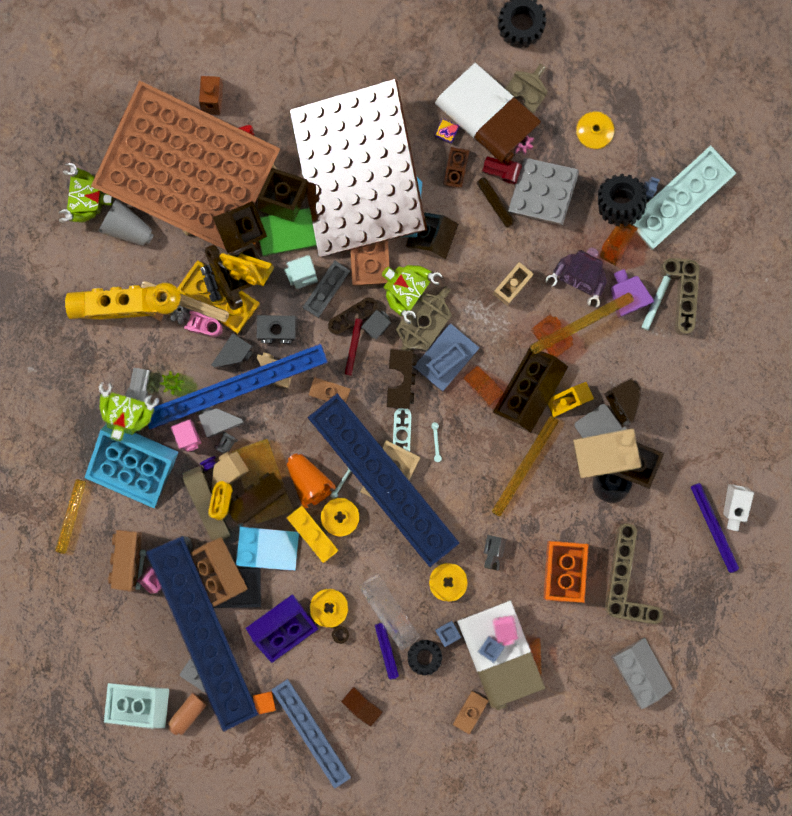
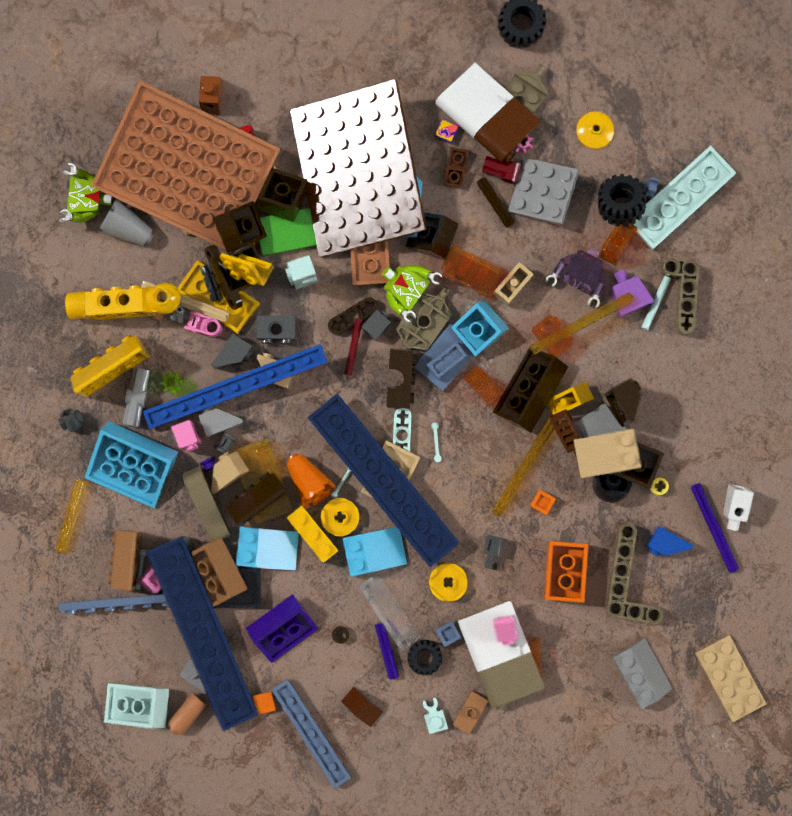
lime torso [99,382,159,442] -> none
yellow plate [209,481,232,520] -> none
dark grey plate [303,260,351,319] -> none
medium nougat plate [308,377,351,403] -> none
yellow plate [310,589,348,627] -> none
sand blue plate [478,636,505,663] -> none
none -> dark grey gear [58,408,84,432]
none -> sand blue plate [59,594,168,614]
none -> yellow slope [70,335,150,397]
none -> medium azure slope [343,527,407,576]
none -> light aqua plate [423,697,448,734]
none -> clear orange slope [441,244,504,297]
none -> medium azure slope [451,300,509,356]
none -> orange plate [530,489,556,516]
none -> reddish brown slope [550,409,585,453]
none -> blue slope [646,526,693,557]
none -> light yellow bush [651,478,669,495]
none -> tan plate [695,635,766,722]

